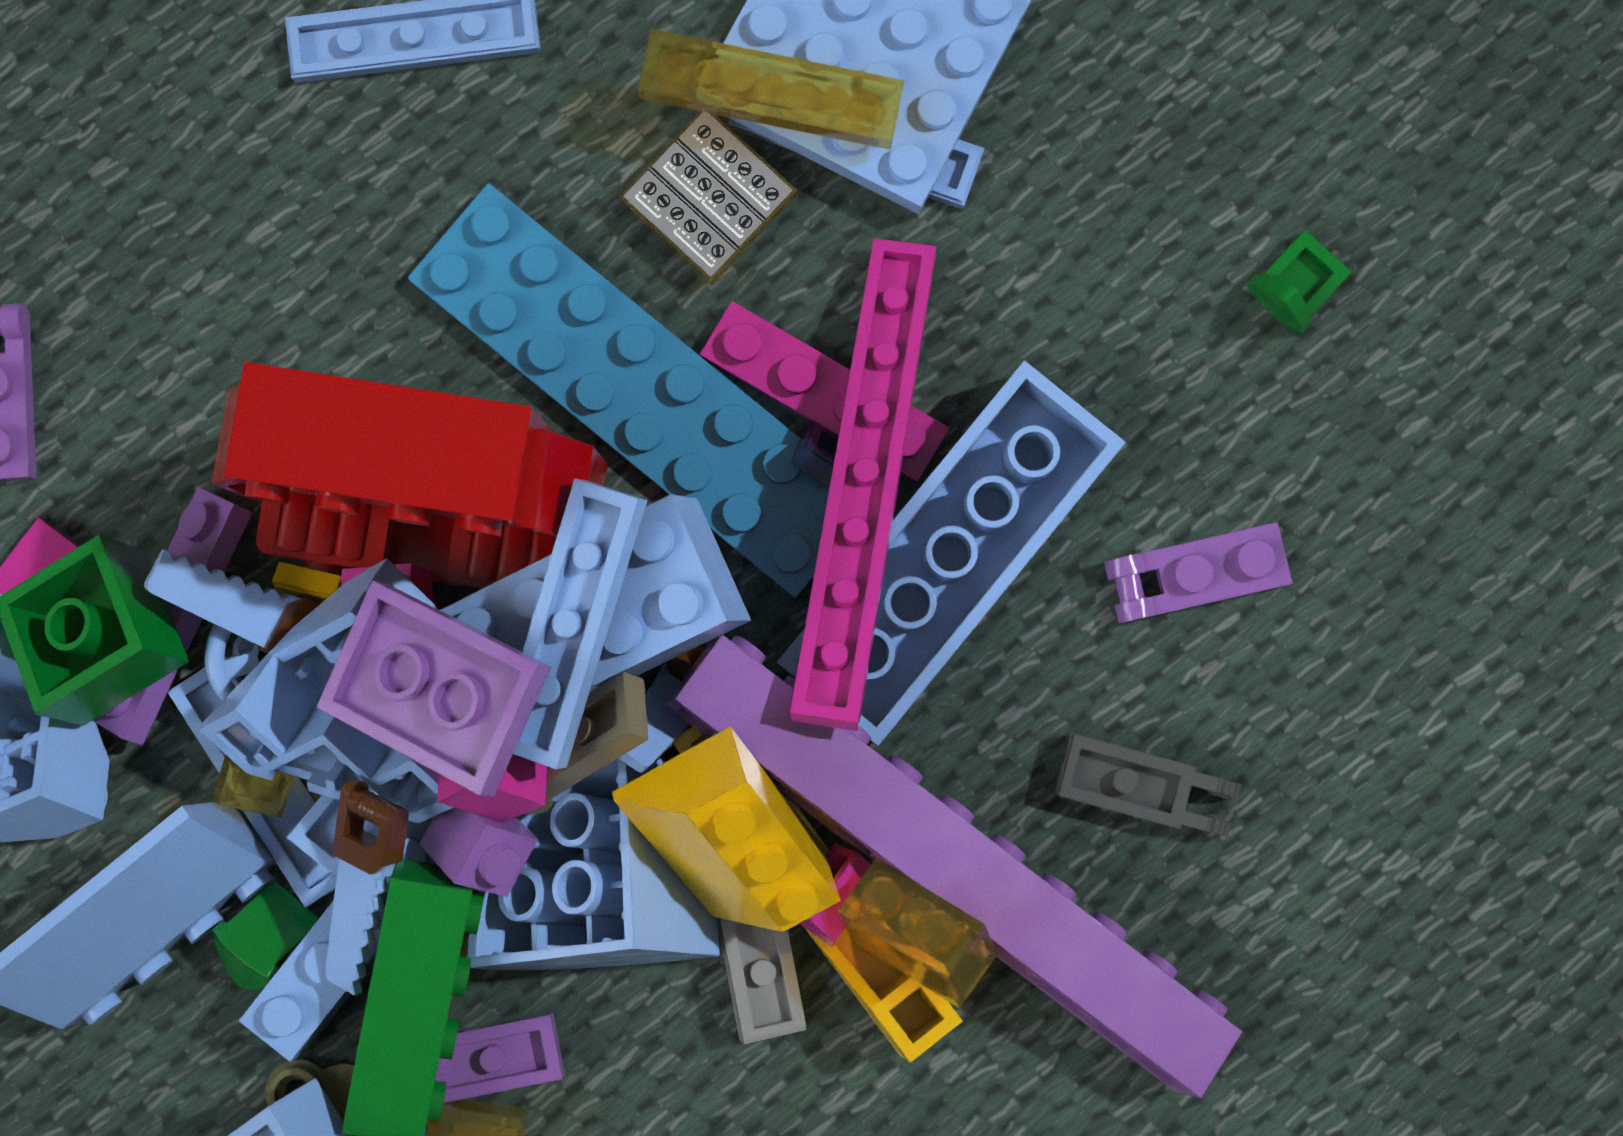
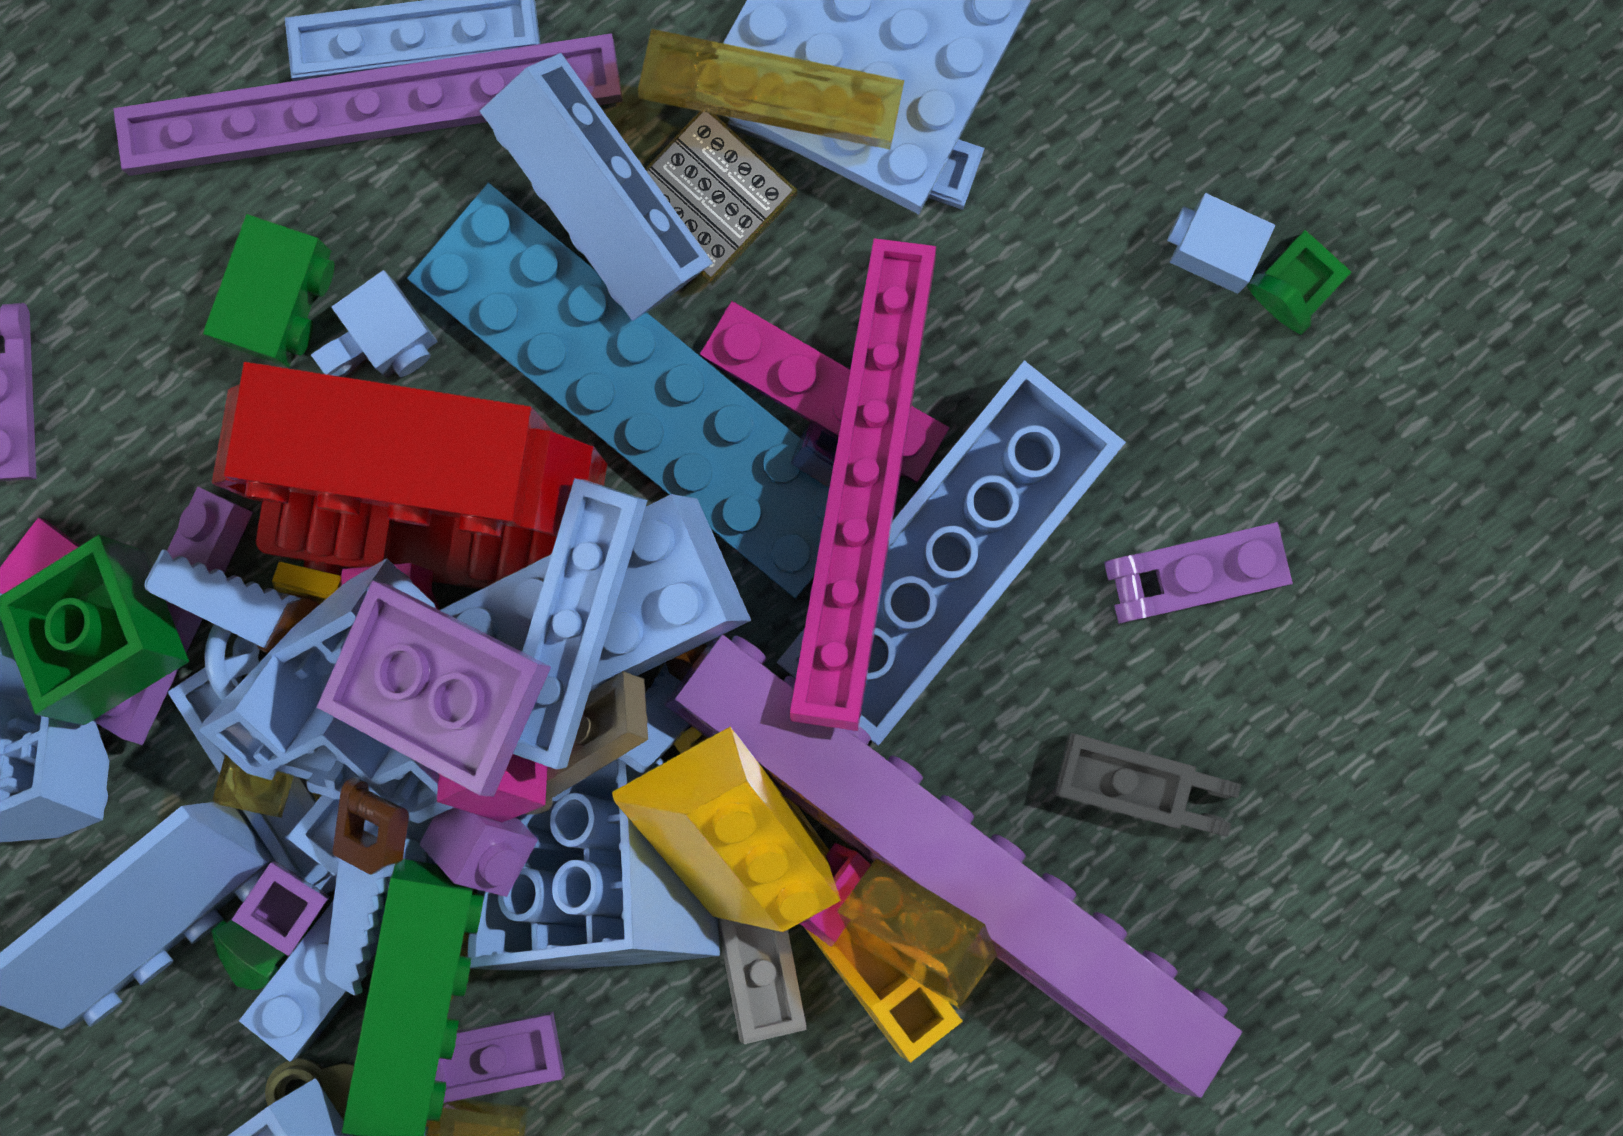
none -> medium lavender plate [113,34,623,176]
none -> green brick [203,214,334,368]
none -> medium lavender brick [232,861,330,956]
none -> light blue brick [311,270,438,378]
none -> light blue brick [480,53,713,321]
none -> light blue brick [1167,193,1275,294]

